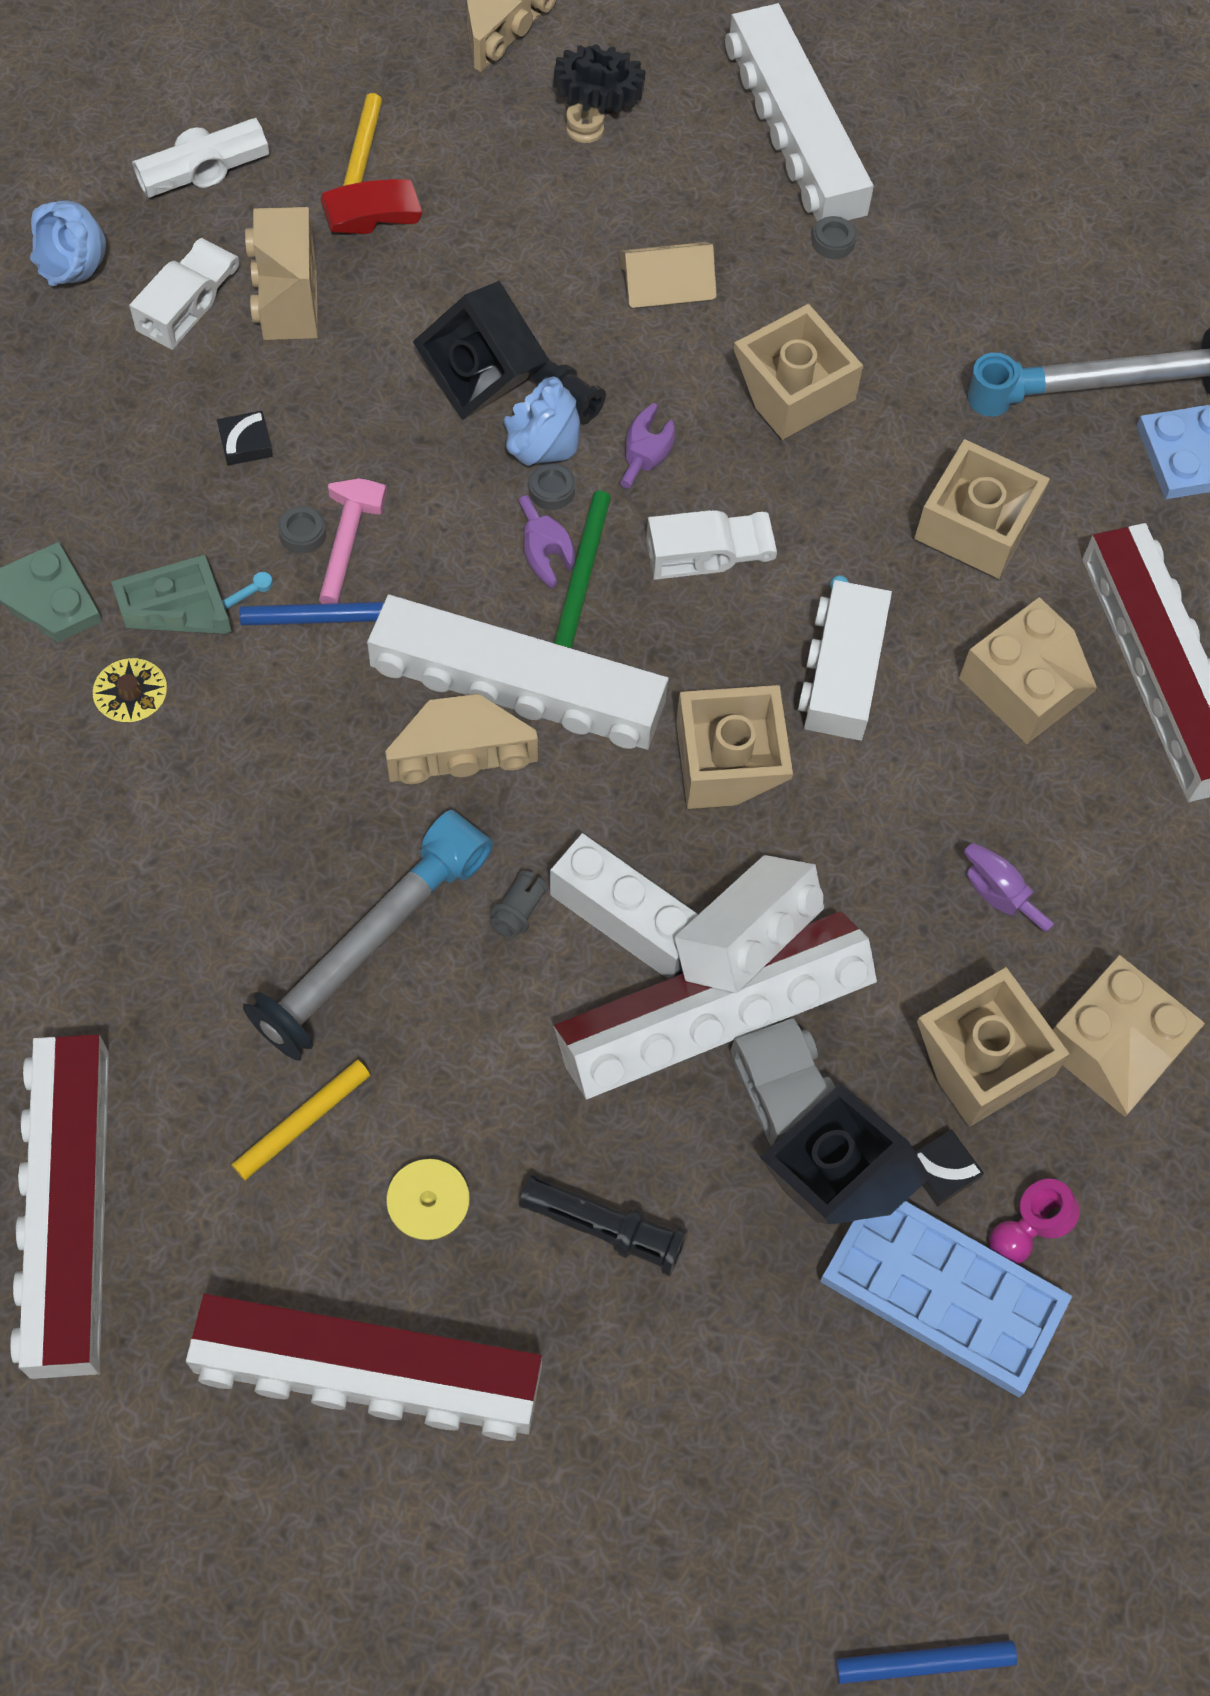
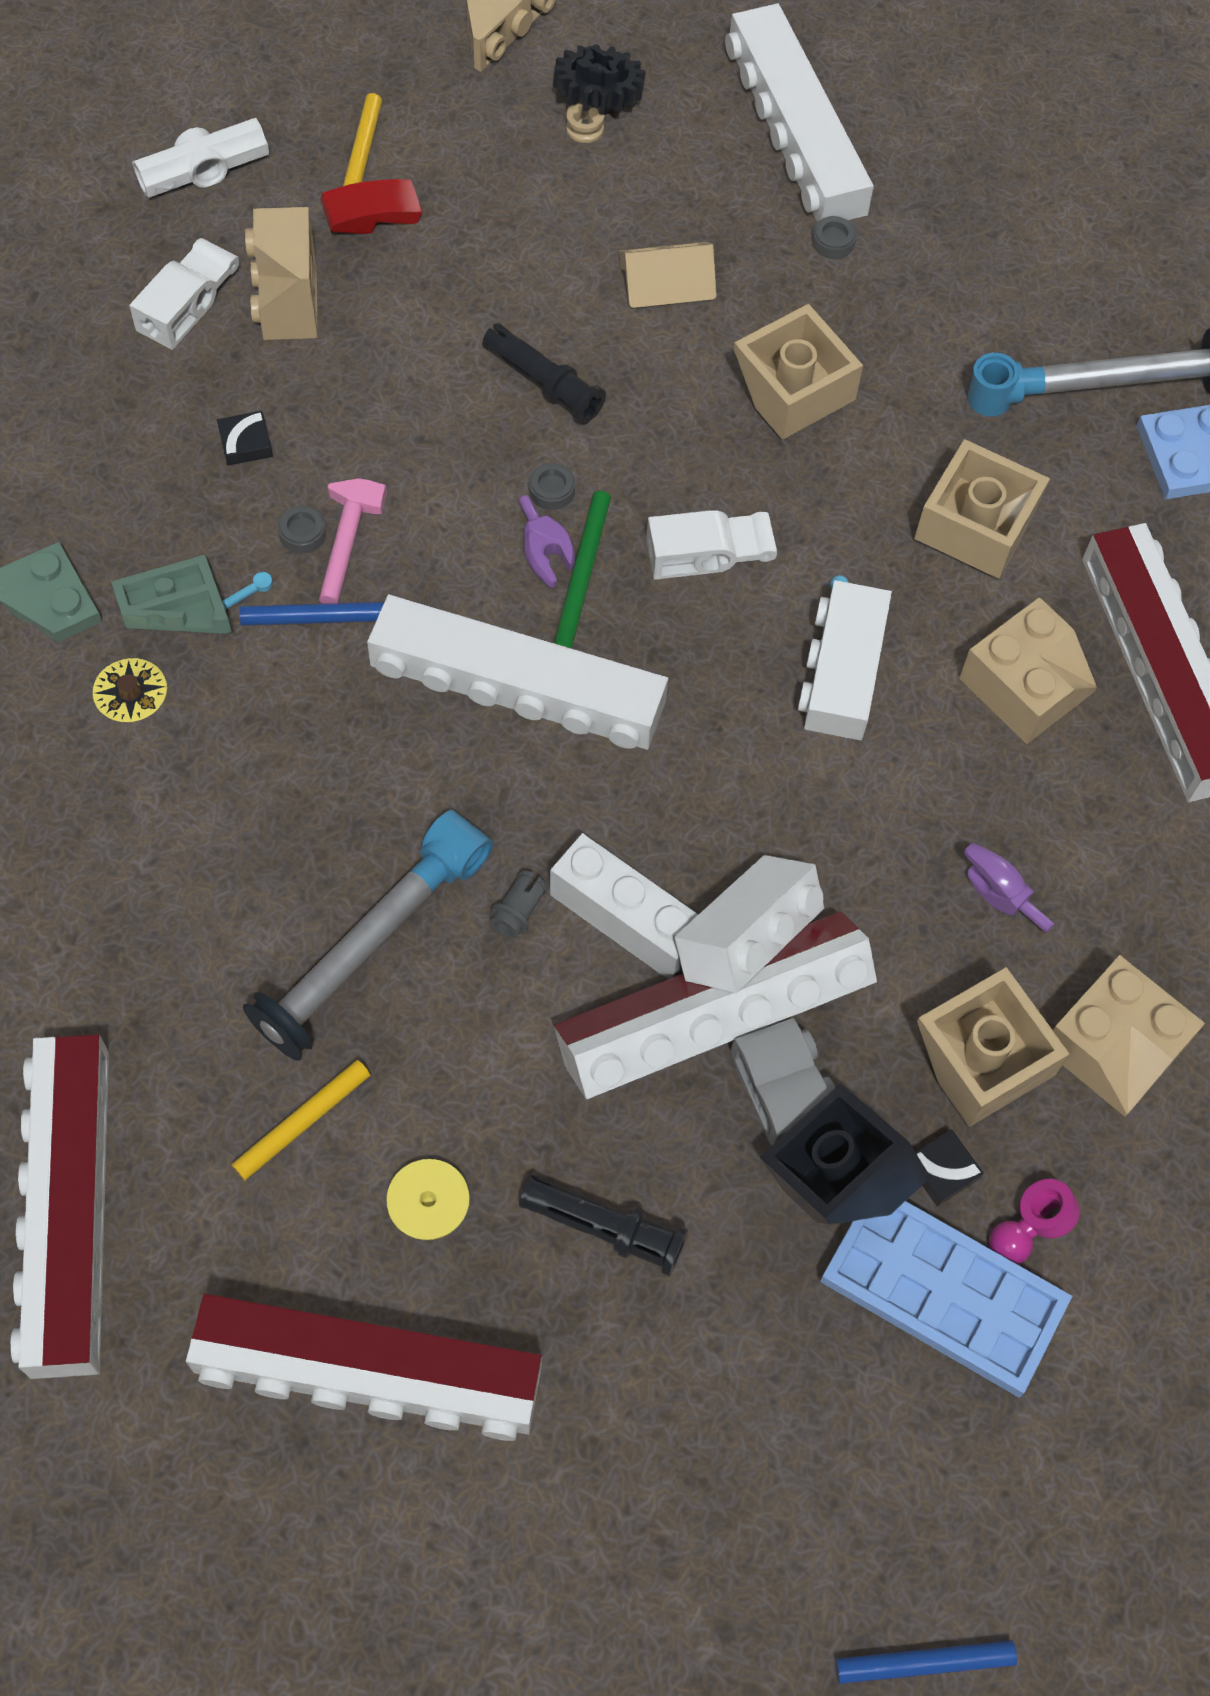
light blue hair [30,200,106,286] -> none
tan slope [385,694,538,784] -> none
black slope [413,281,549,420] -> none
light blue hair [503,377,580,466] -> none
medium lavender hand [620,403,676,489] -> none
tan slope [676,685,793,809] -> none

